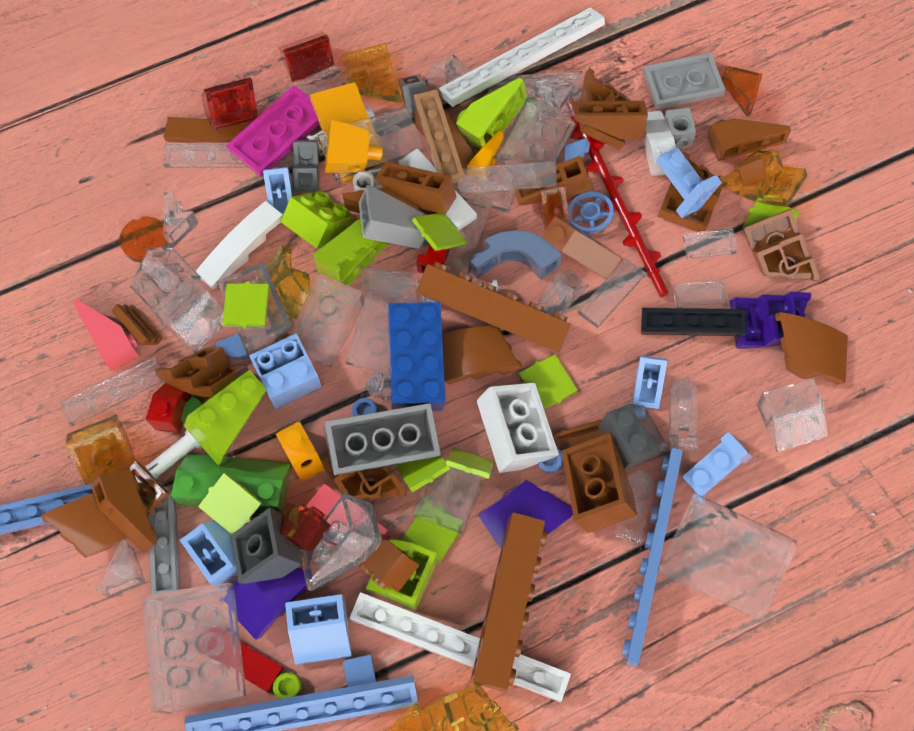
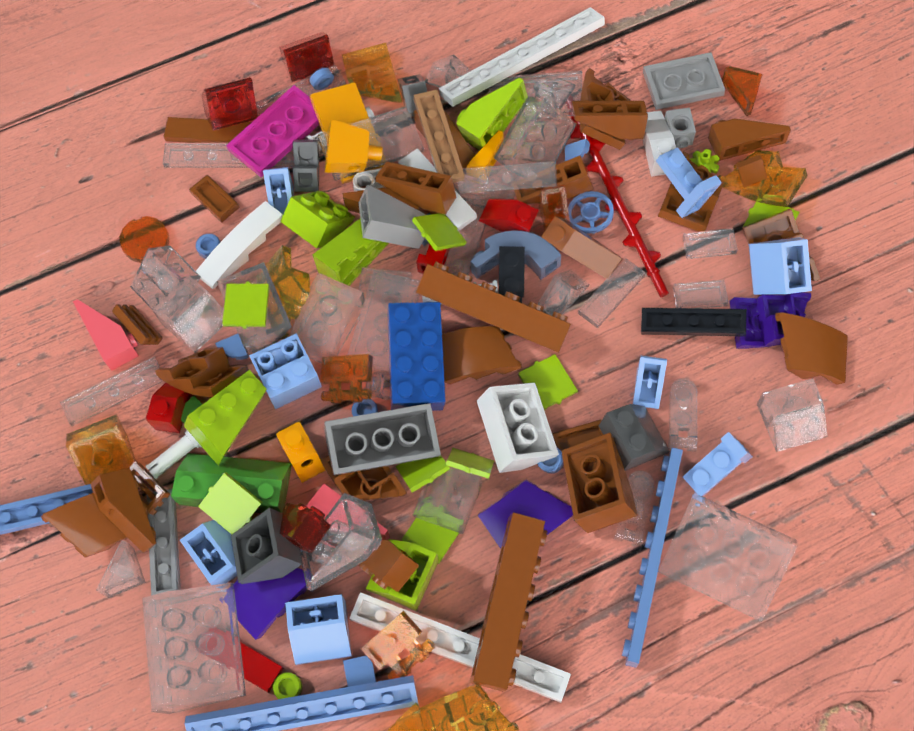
clear slope [163,192,198,247] -> none
none -> dark orange tile [189,175,240,223]
none -> medium blue tile [196,234,220,259]
none -> medium blue tile [310,68,334,90]
none -> clear orange plate [321,354,373,403]
none -> clear orange plate [361,610,435,679]
none -> red slope [479,199,539,232]
none -> black hinge [499,246,525,303]
none -> lime plant [690,149,720,174]
none -> light blue slope [749,237,812,295]

